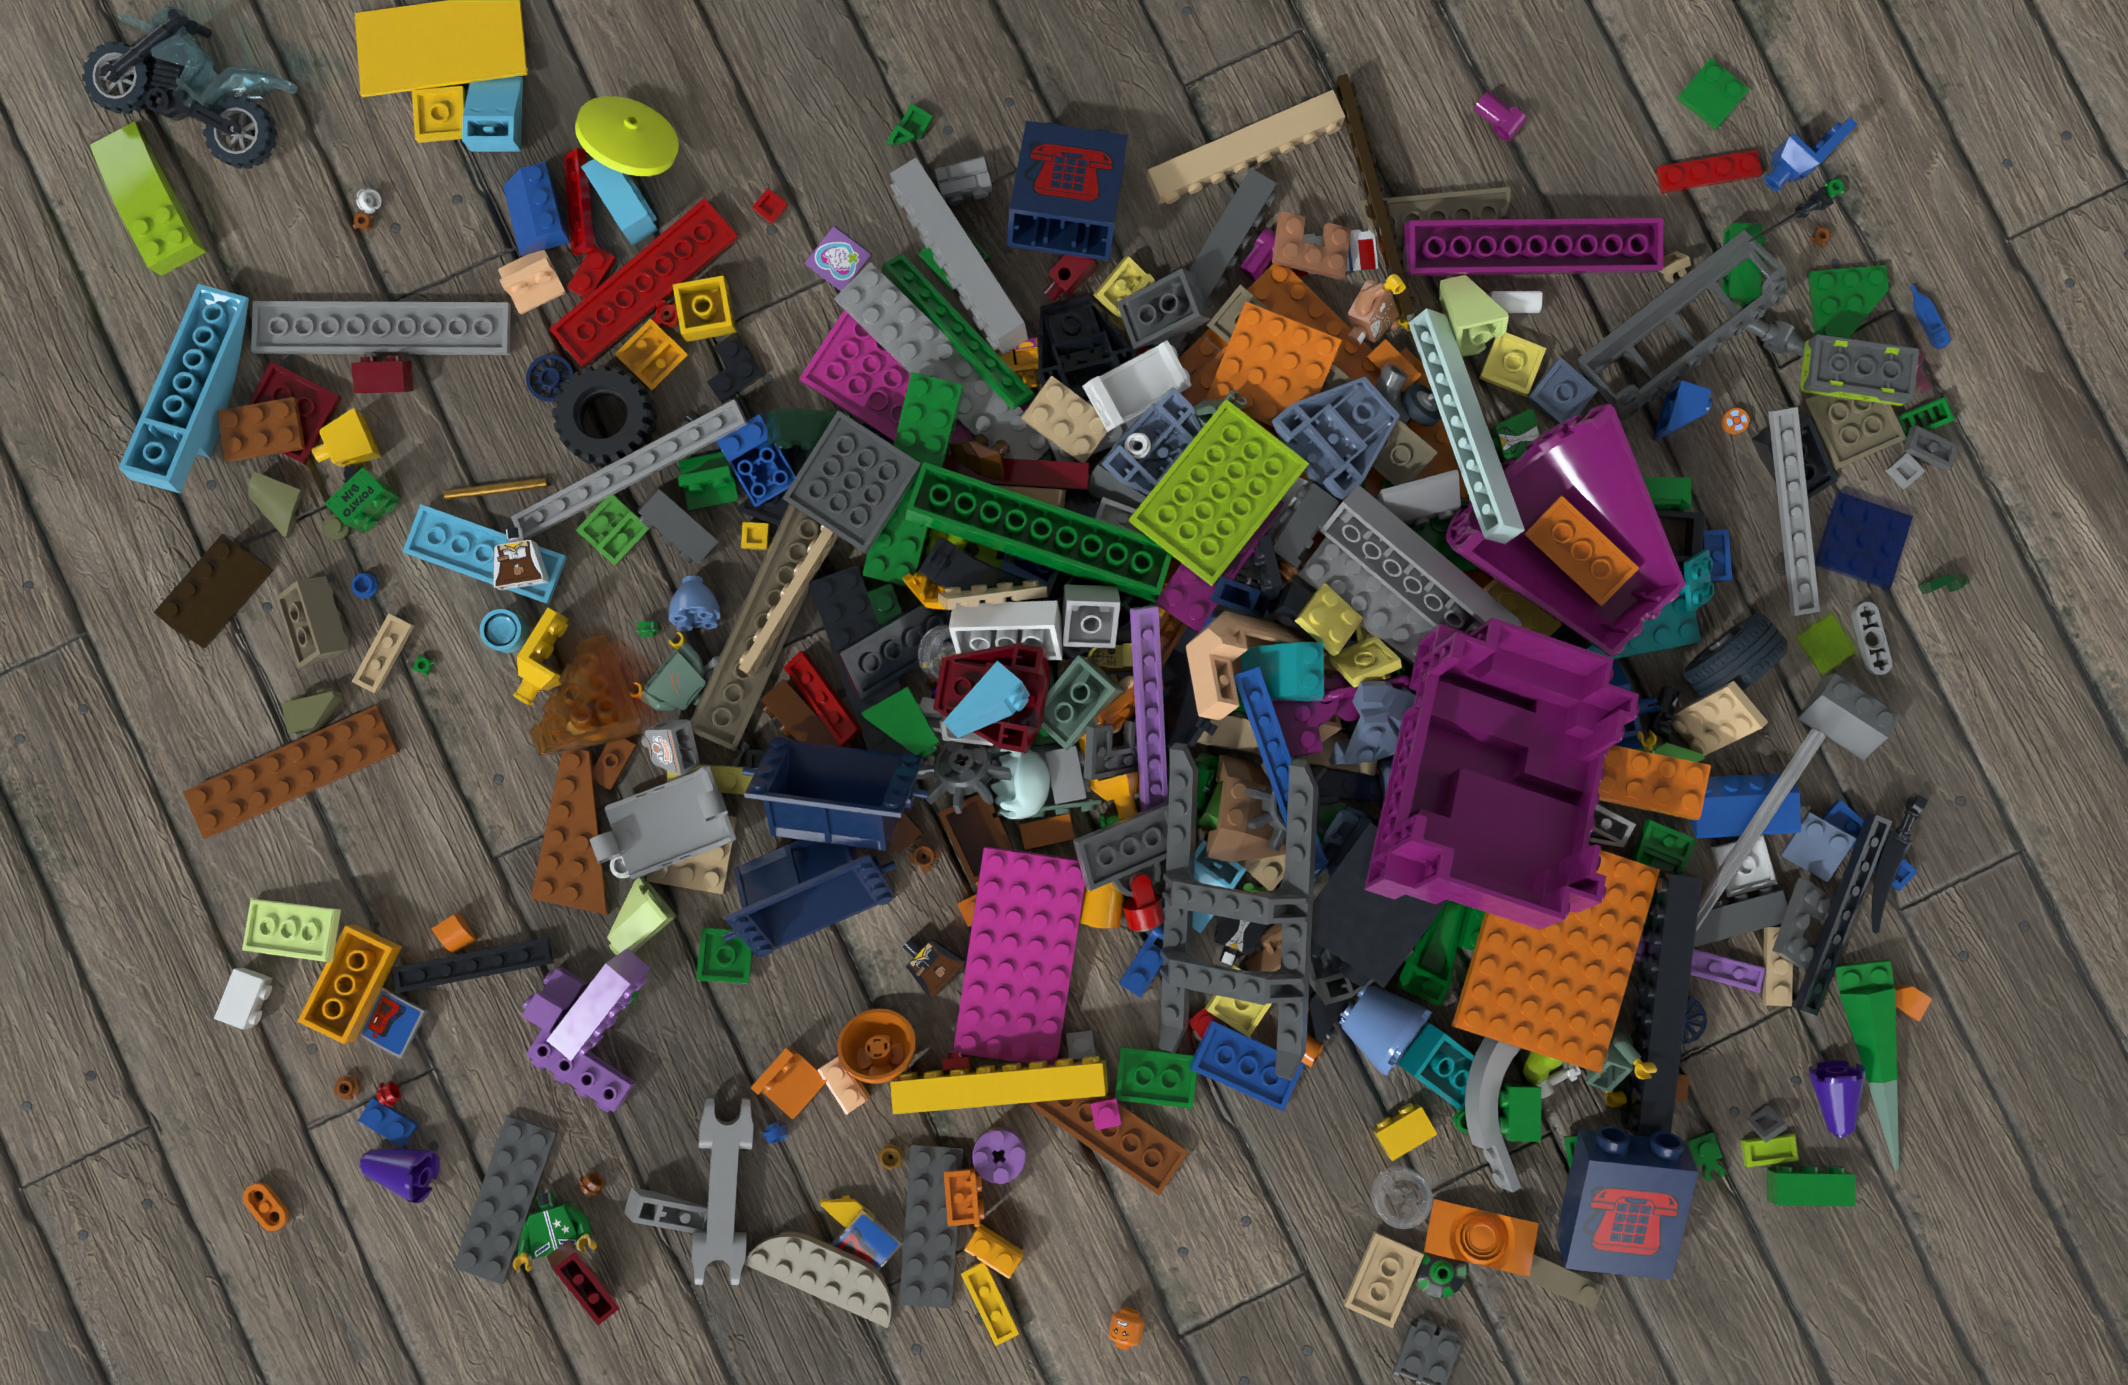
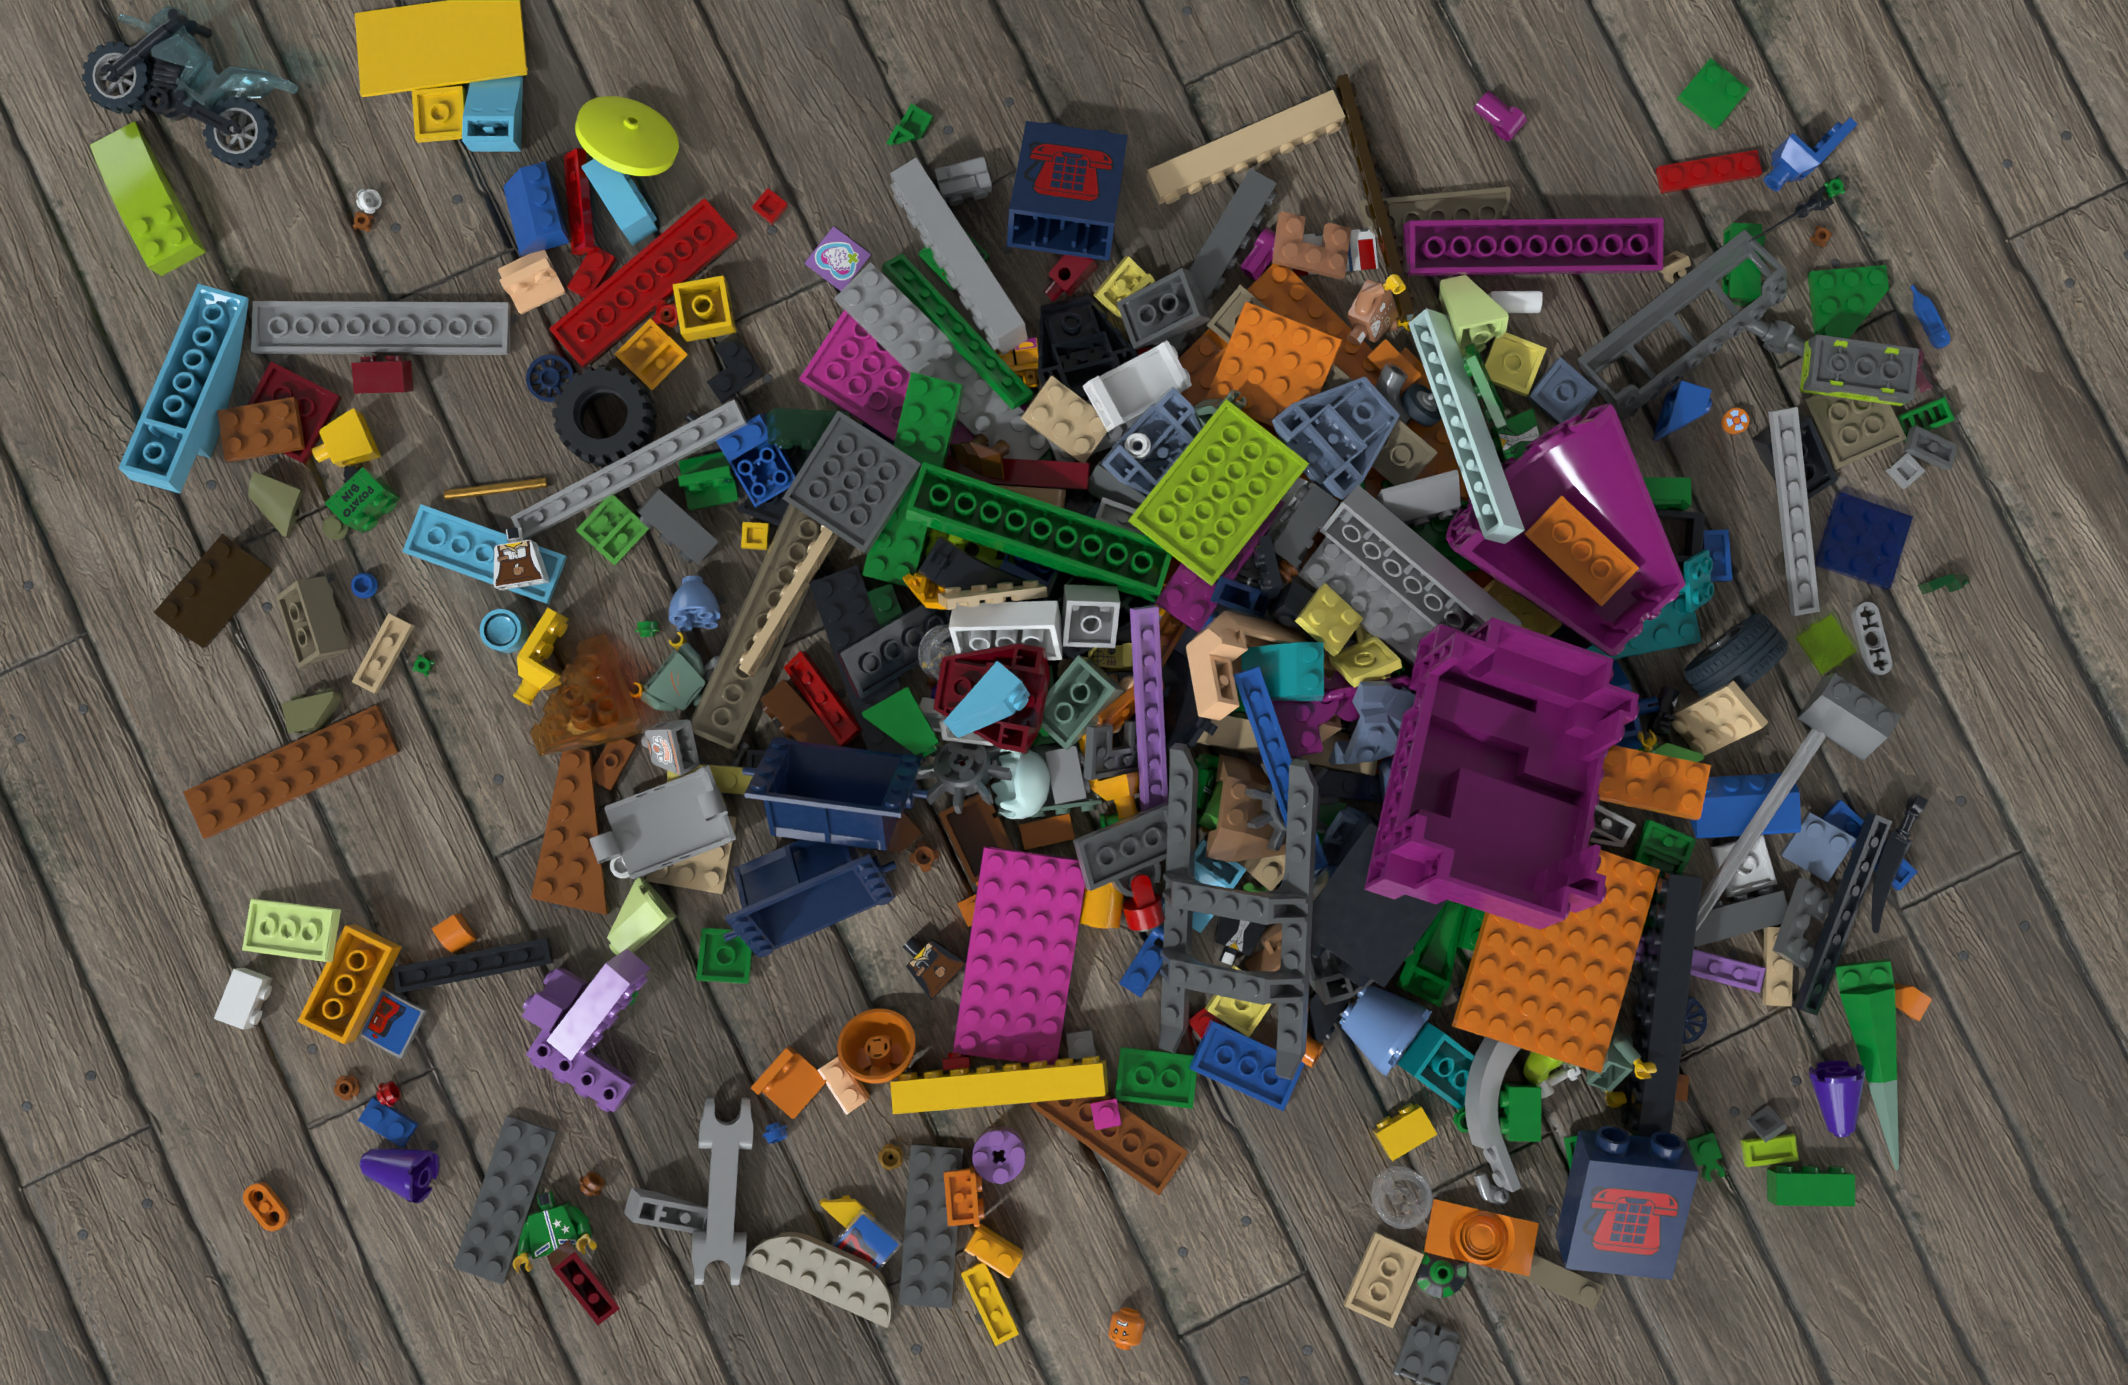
none -> green plate [1462,342,1506,428]
none -> light grey arm [1474,1172,1509,1205]

